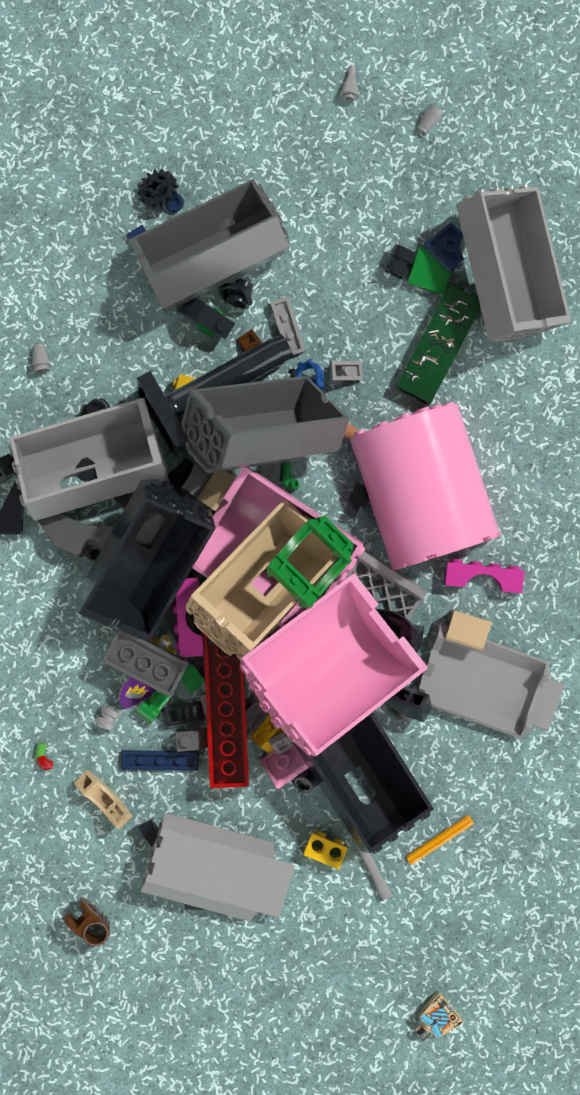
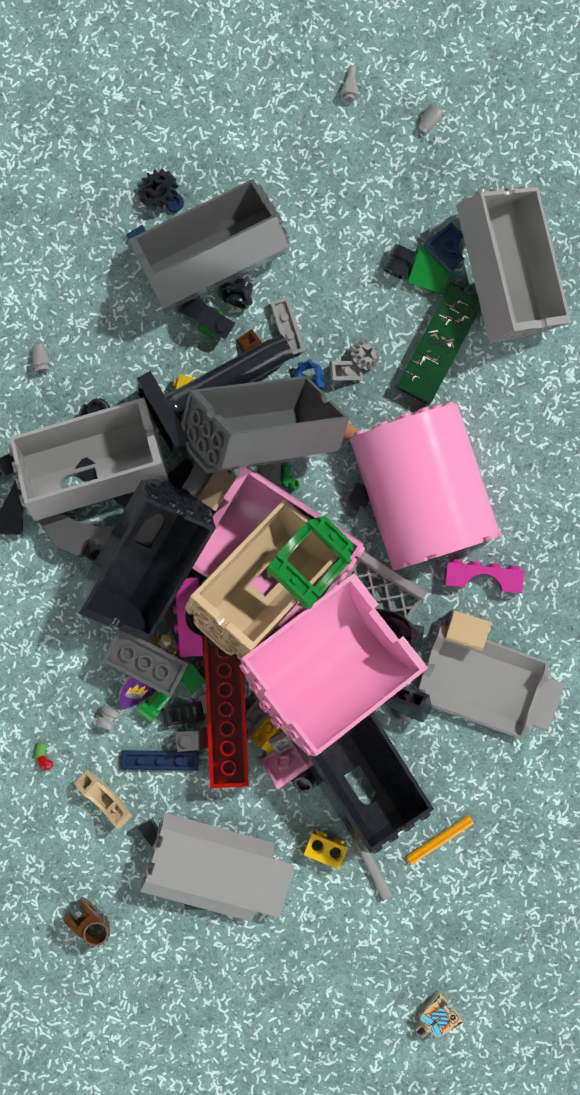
none -> light grey gear [351,340,380,370]

